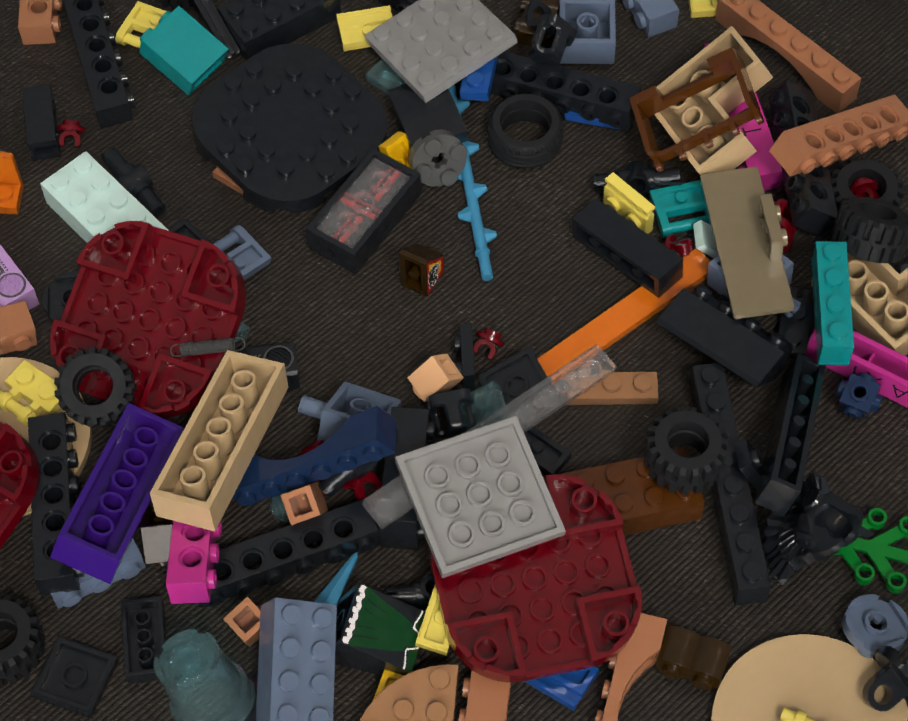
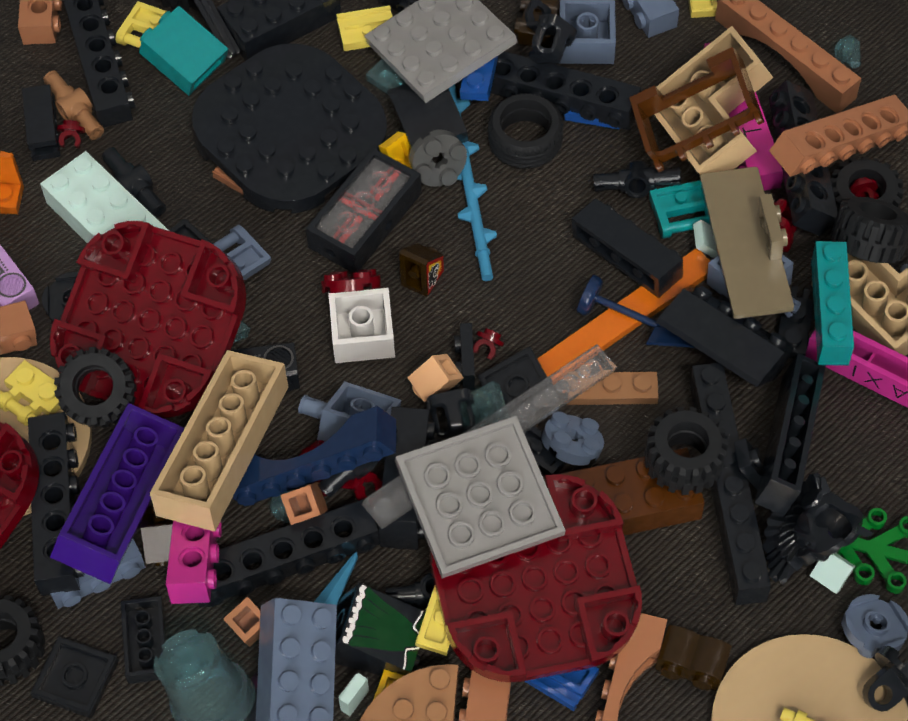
dark grey piece [170,337,245,357] -> none
light yellow plate [603,172,655,234] -> none
dark red plate [662,234,693,257] -> none
dark blue brick [836,372,883,419] -> none
none -> medium nougat pin [43,70,104,140]
none -> dark red plate [321,269,381,293]
none -> white brick [328,288,395,363]
none -> light aqua tile [338,673,369,716]
none -> sand blue plate [541,411,604,466]
none -> dark blue piece [577,275,695,348]
none -> light aqua tile [810,553,855,594]
none -> clear light blue plate [835,35,861,68]

